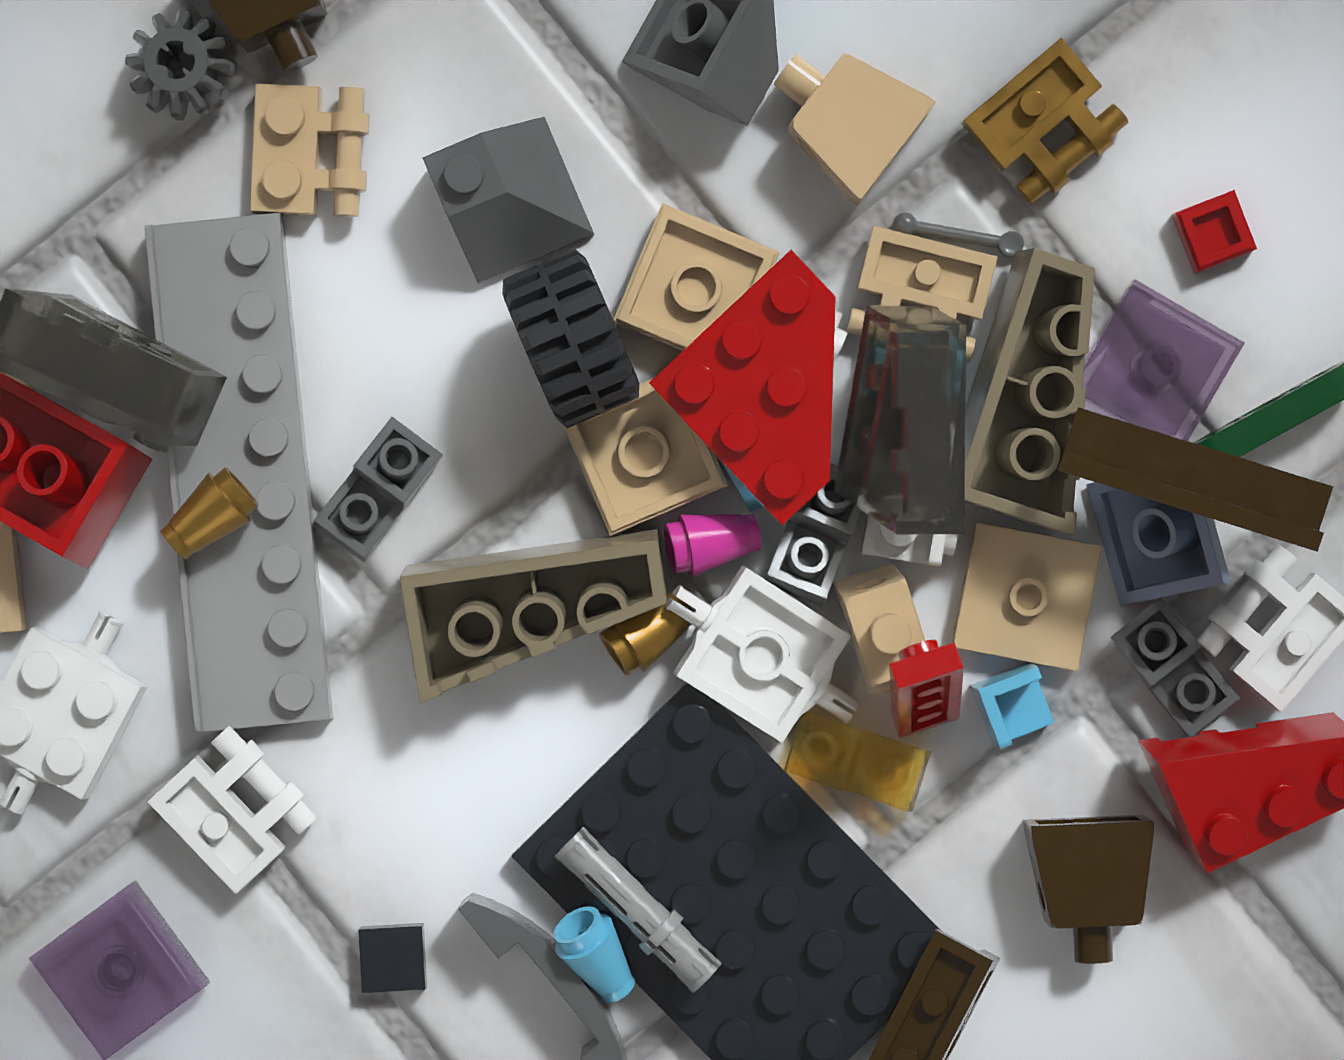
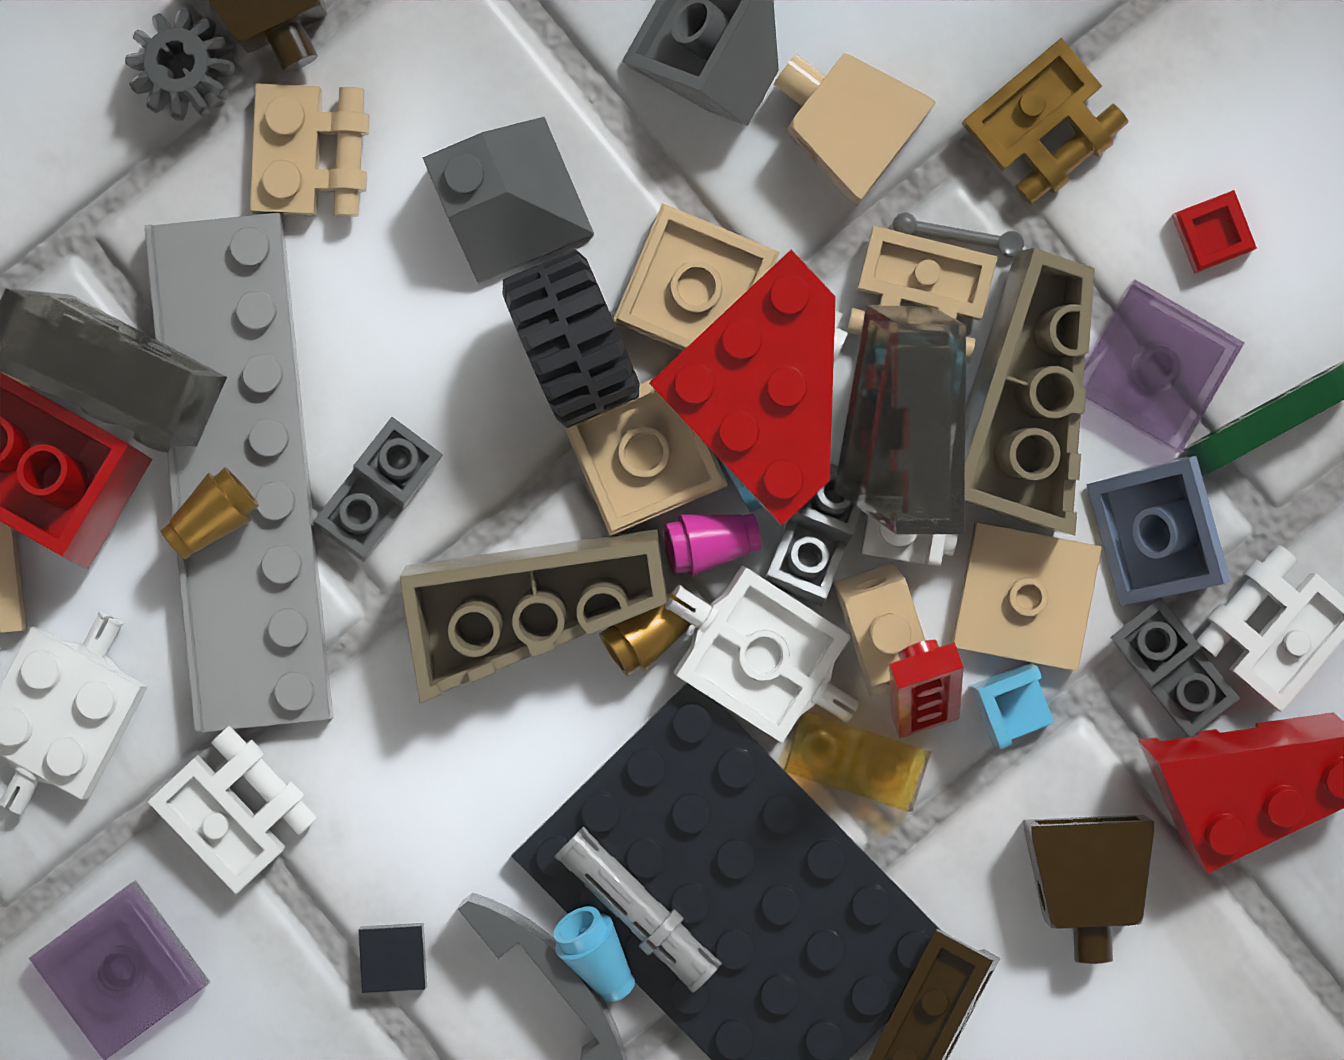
dark brown fence [1058,407,1334,552] -> none

